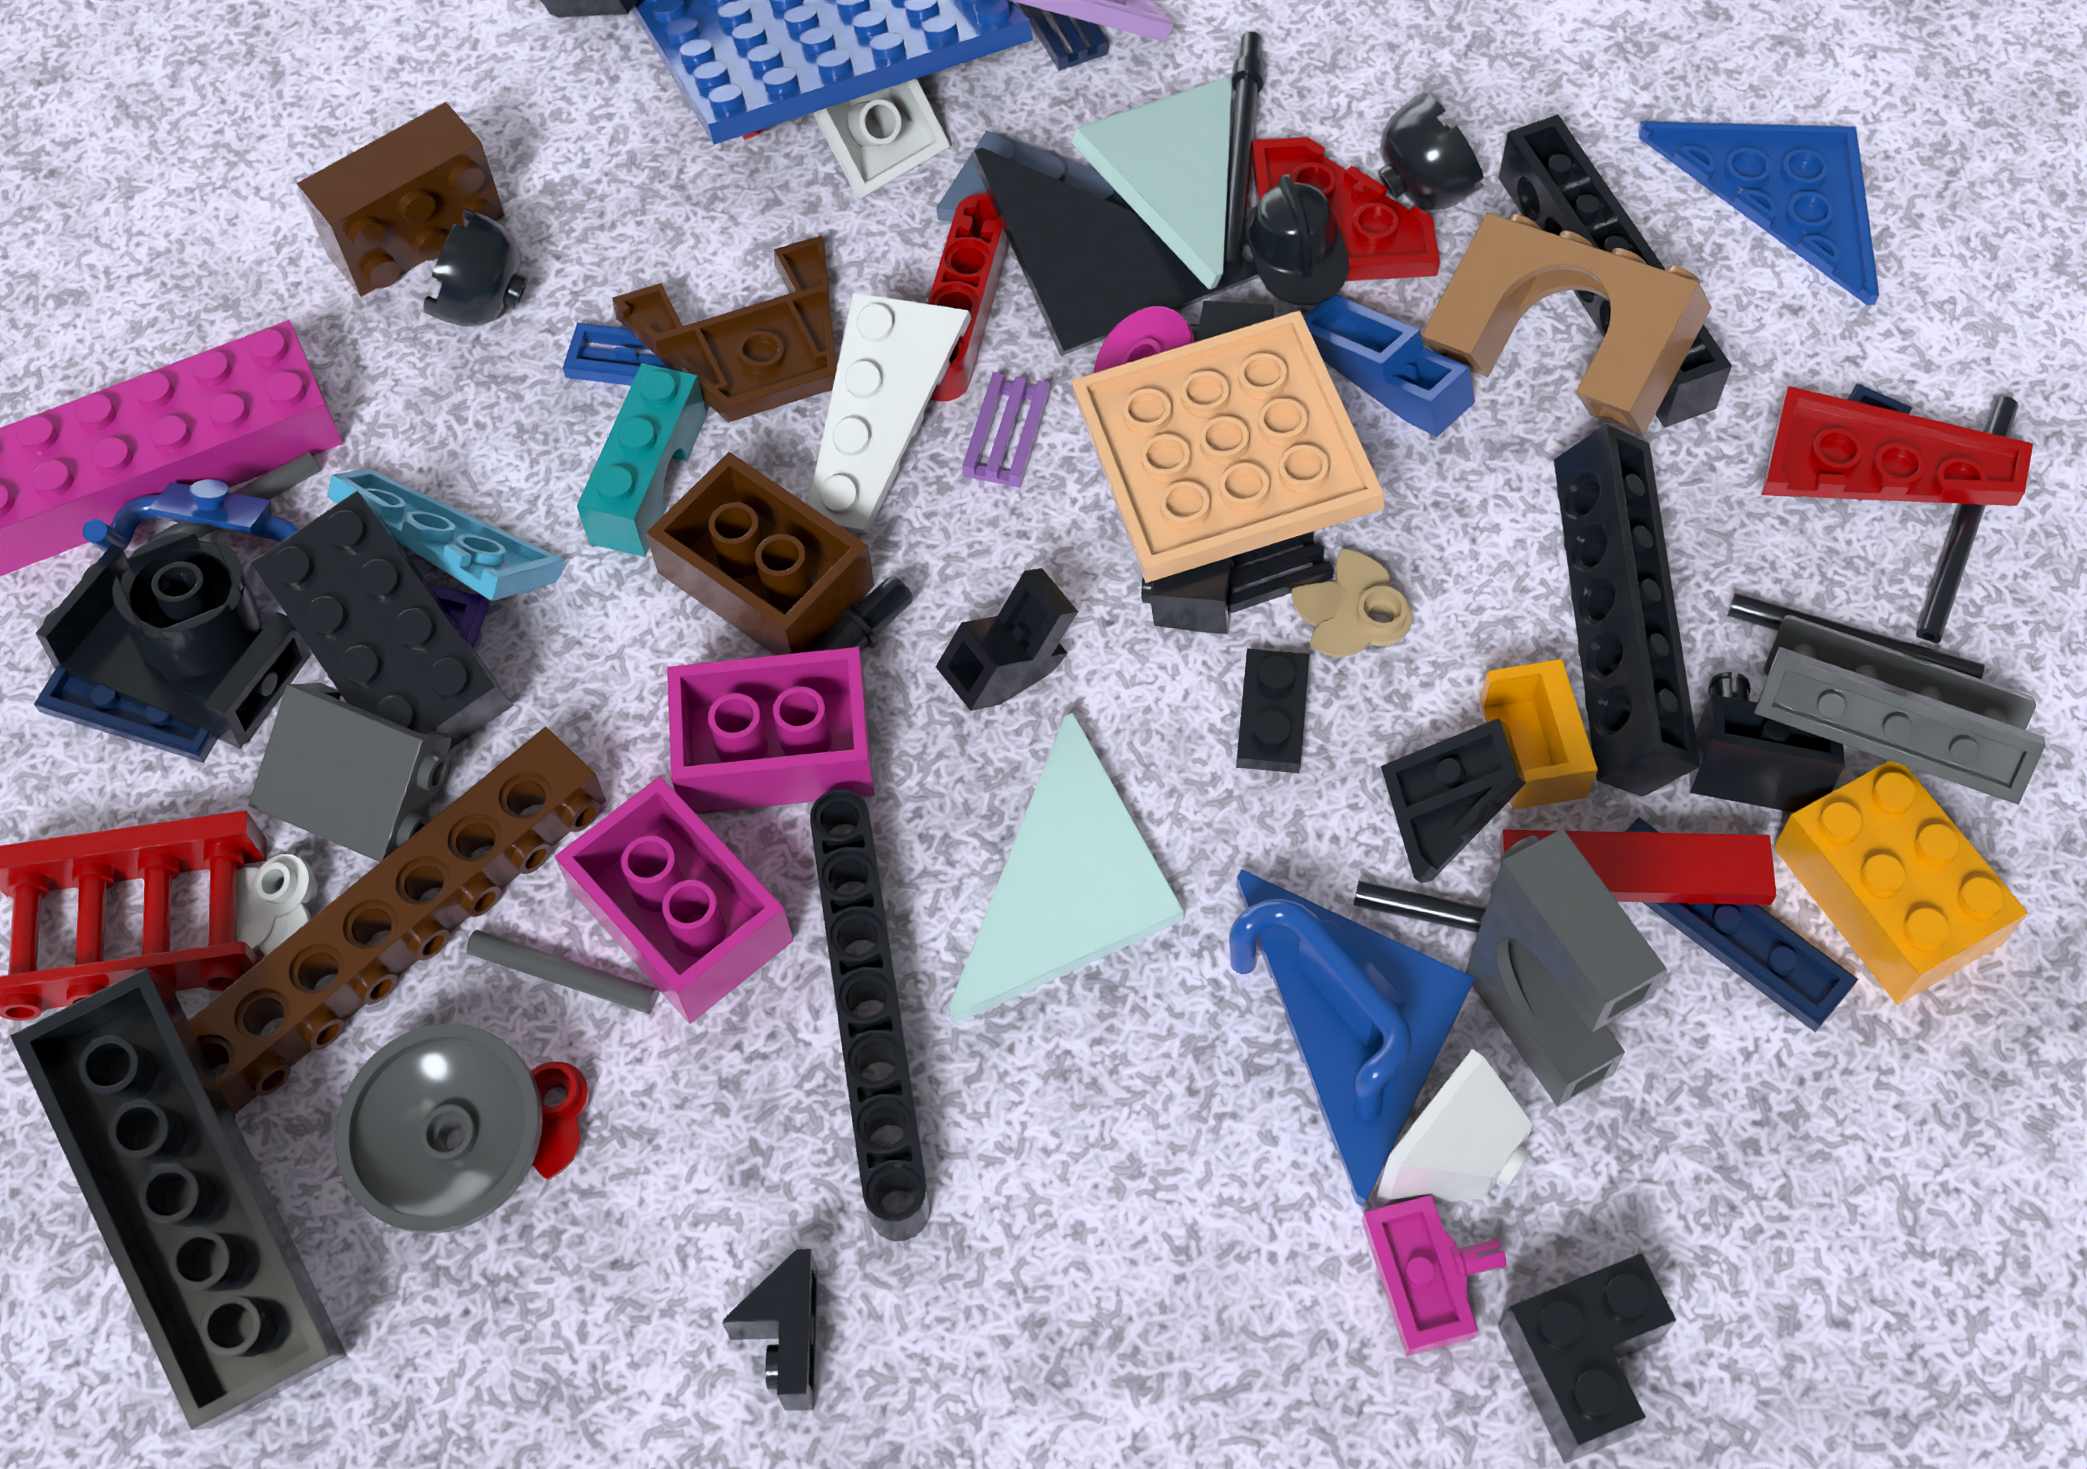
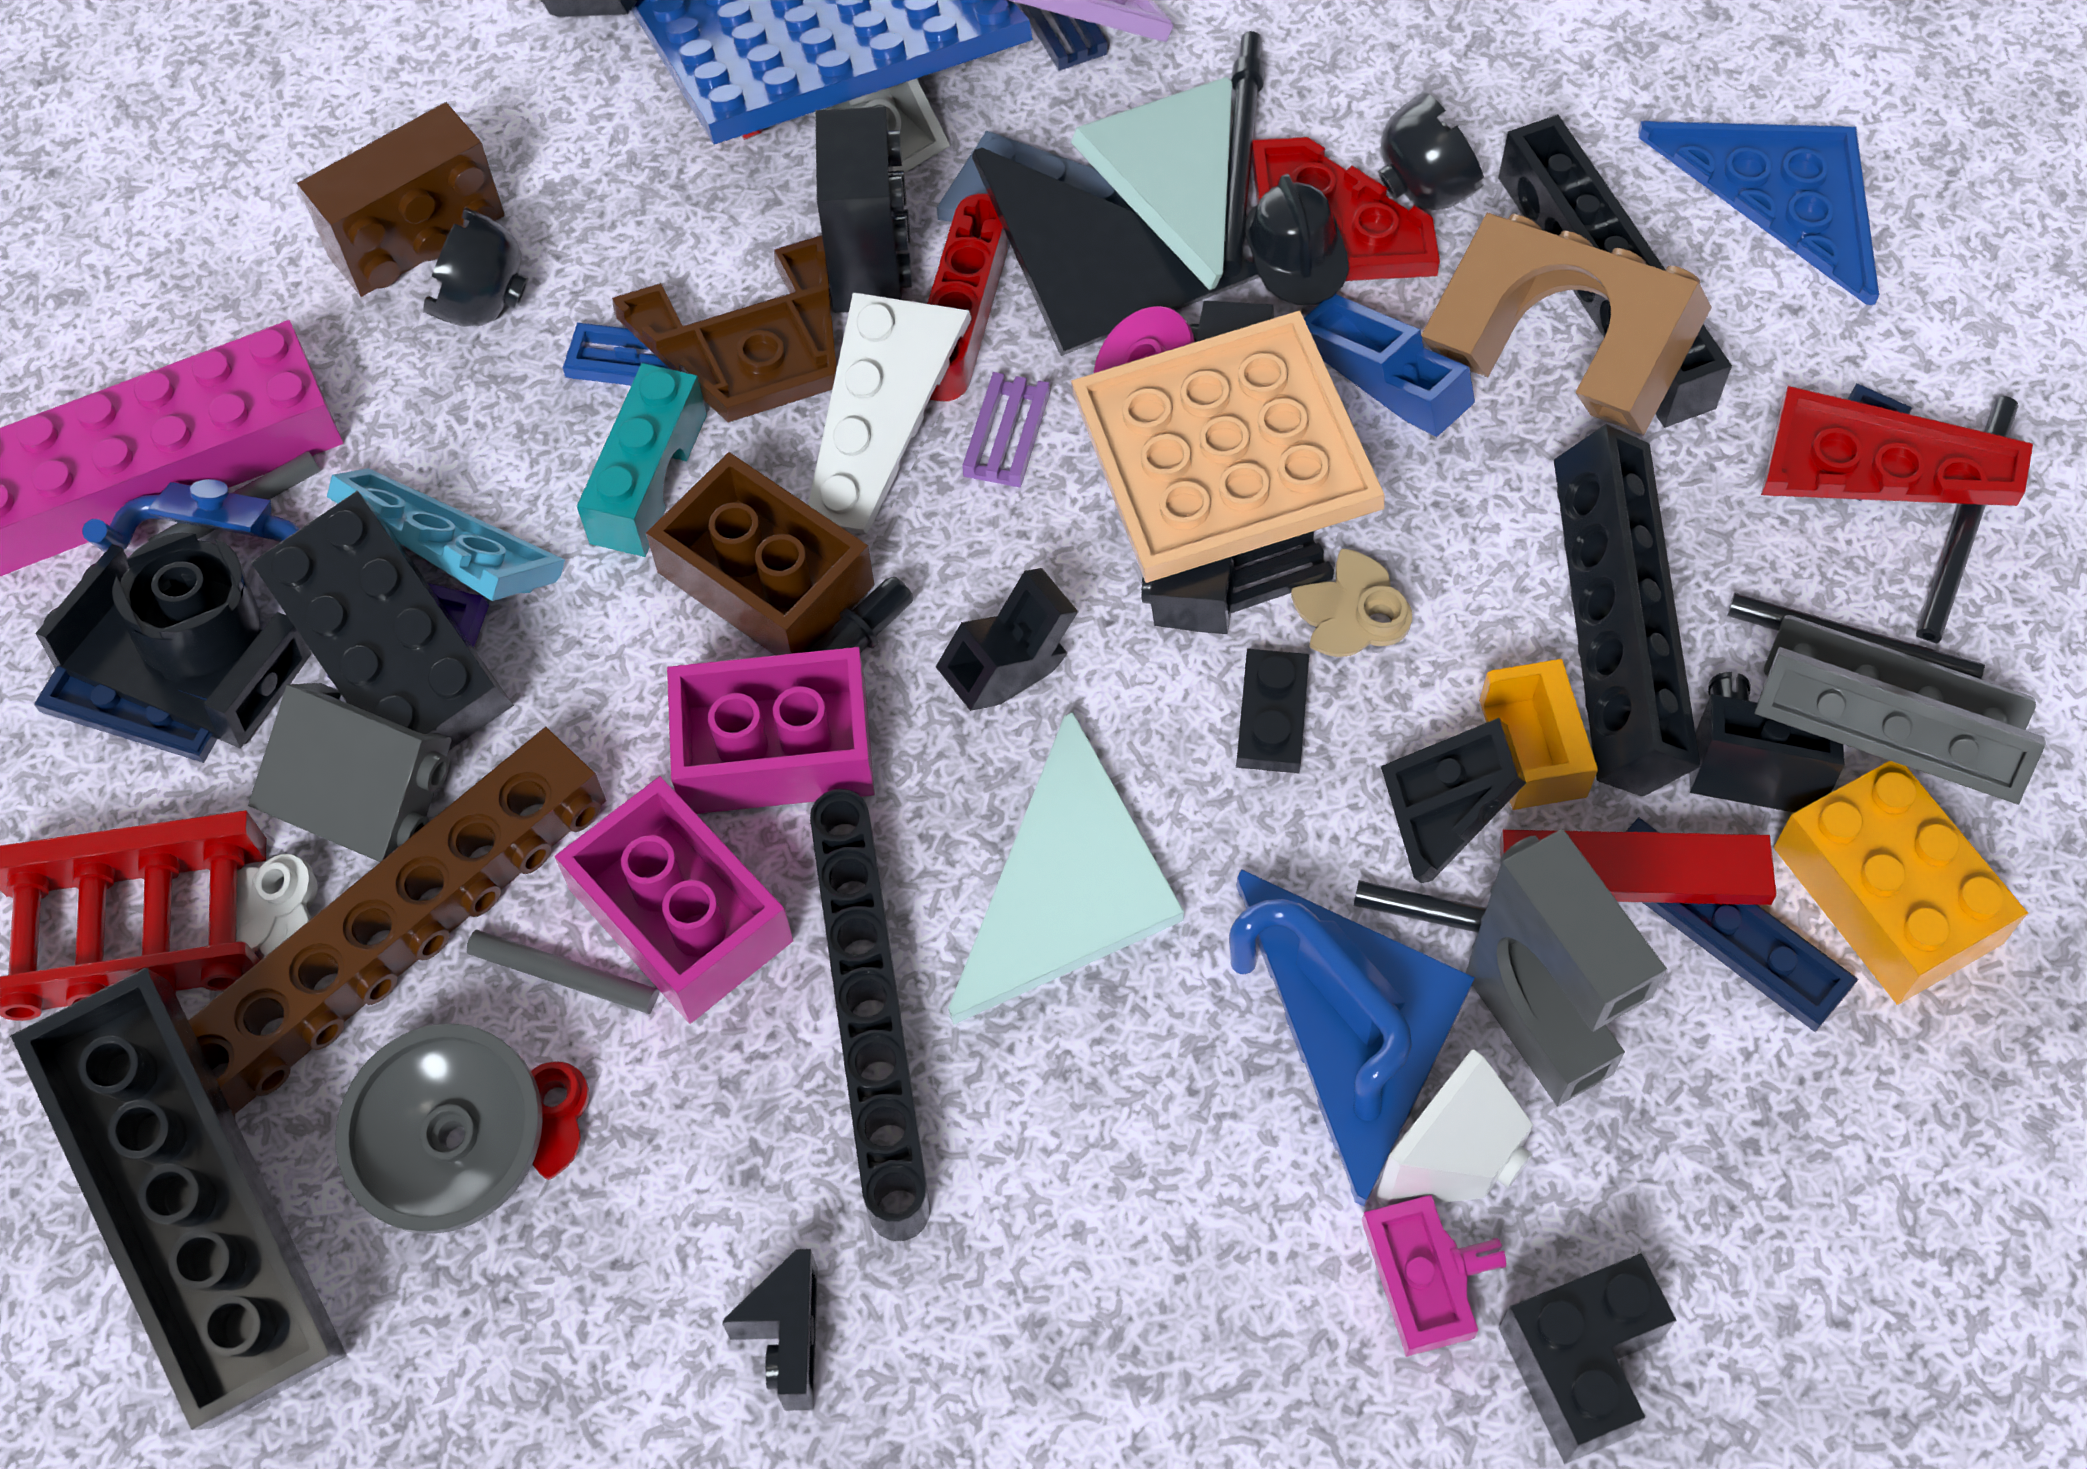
none -> black brick [815,106,912,313]

